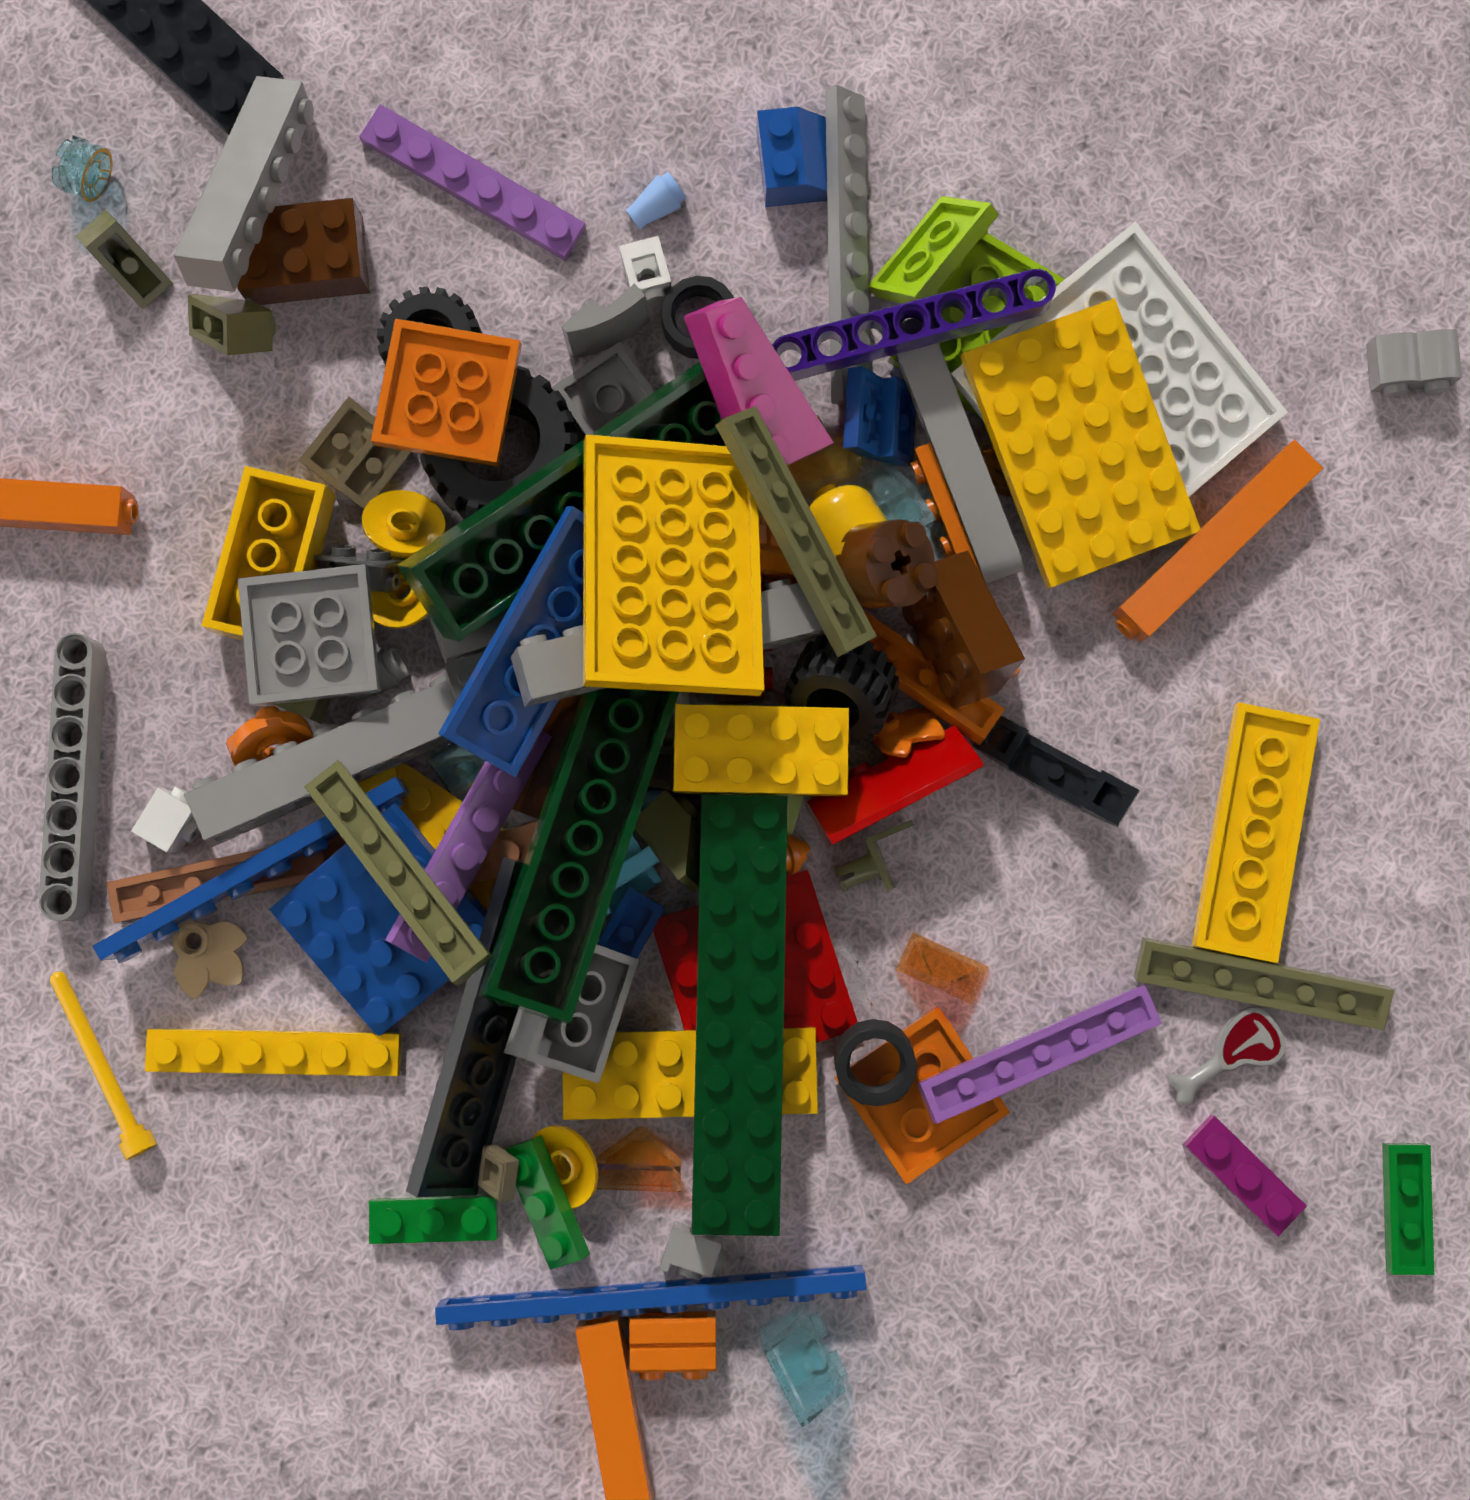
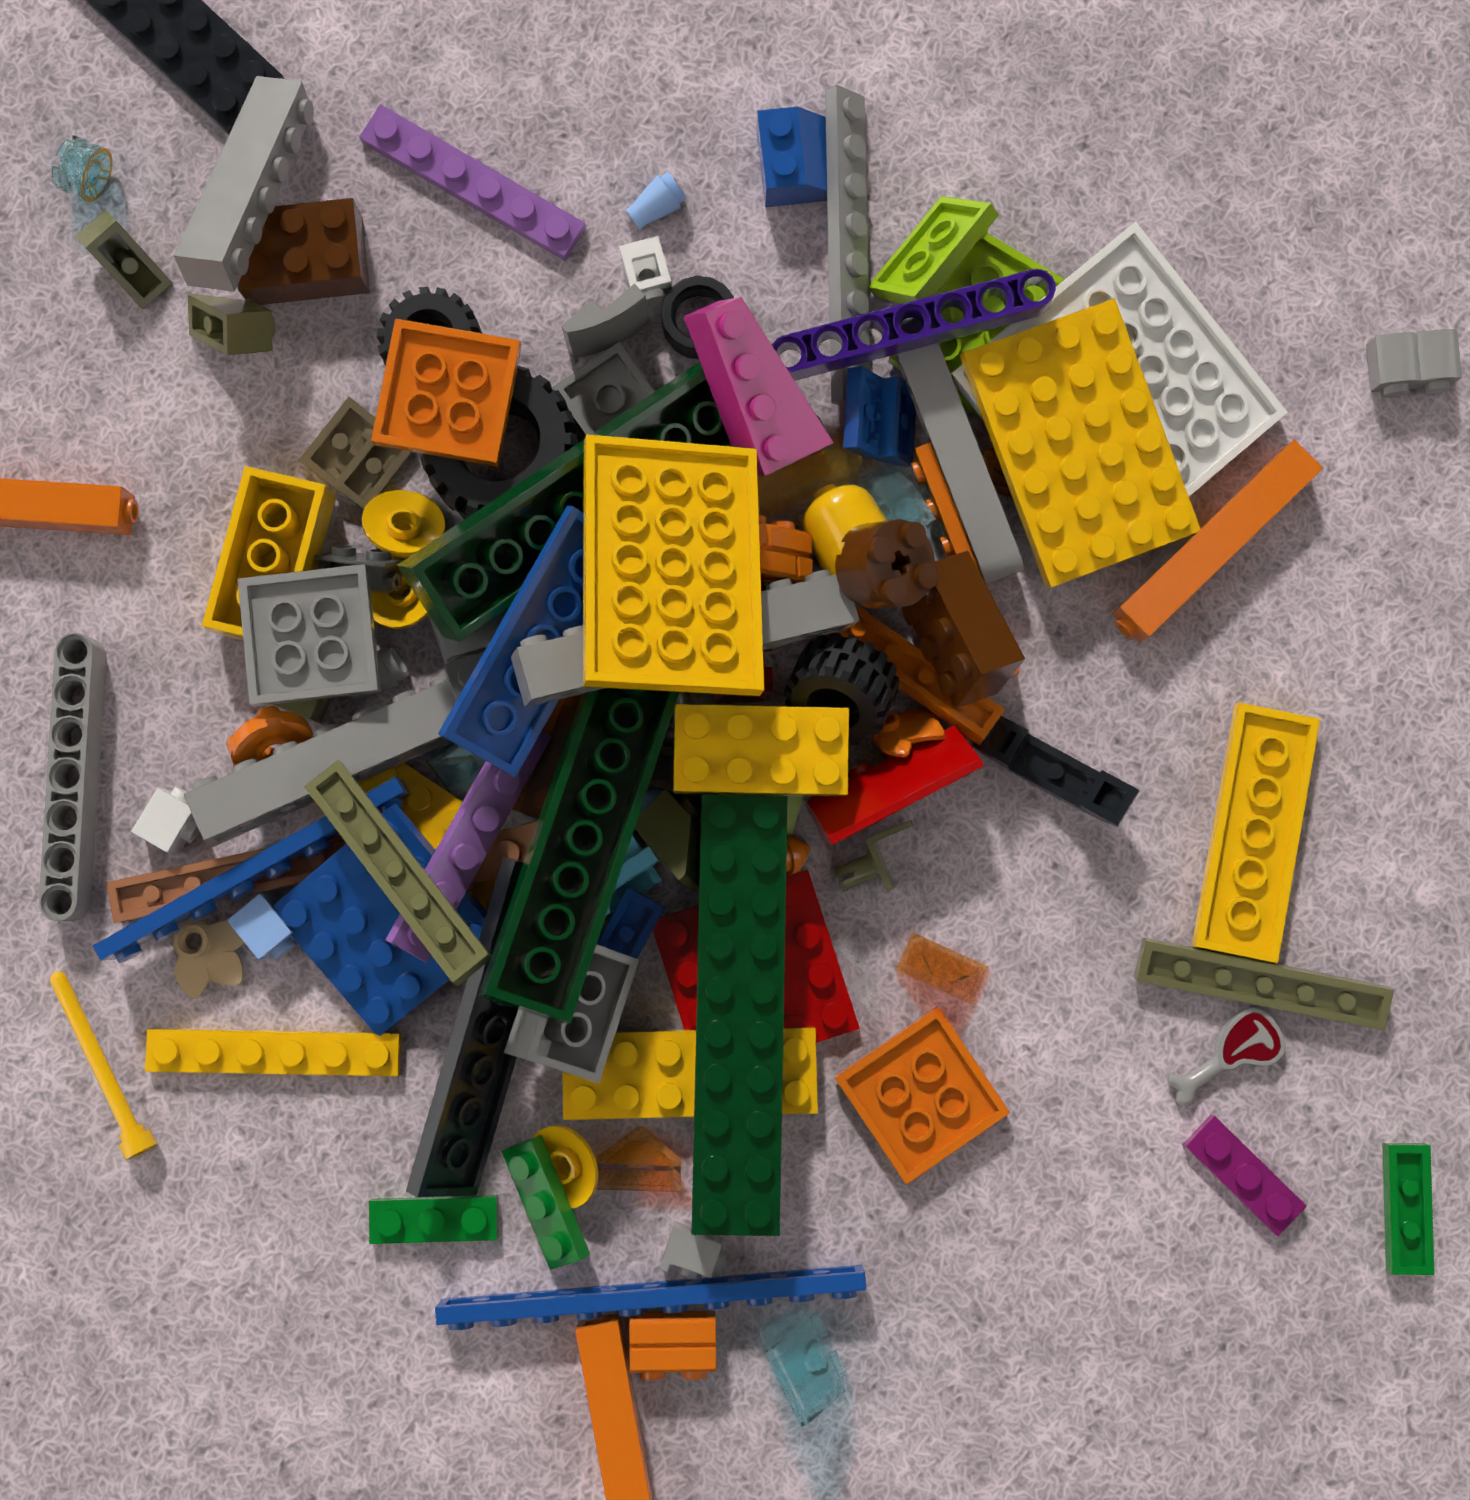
dark tan tile [478,1144,519,1203] -> none
olive plate [715,406,877,657] -> none
black tyre [834,1019,917,1107] -> none
medium lavender plate [916,985,1162,1124] -> none
none -> light blue brick [227,893,296,960]

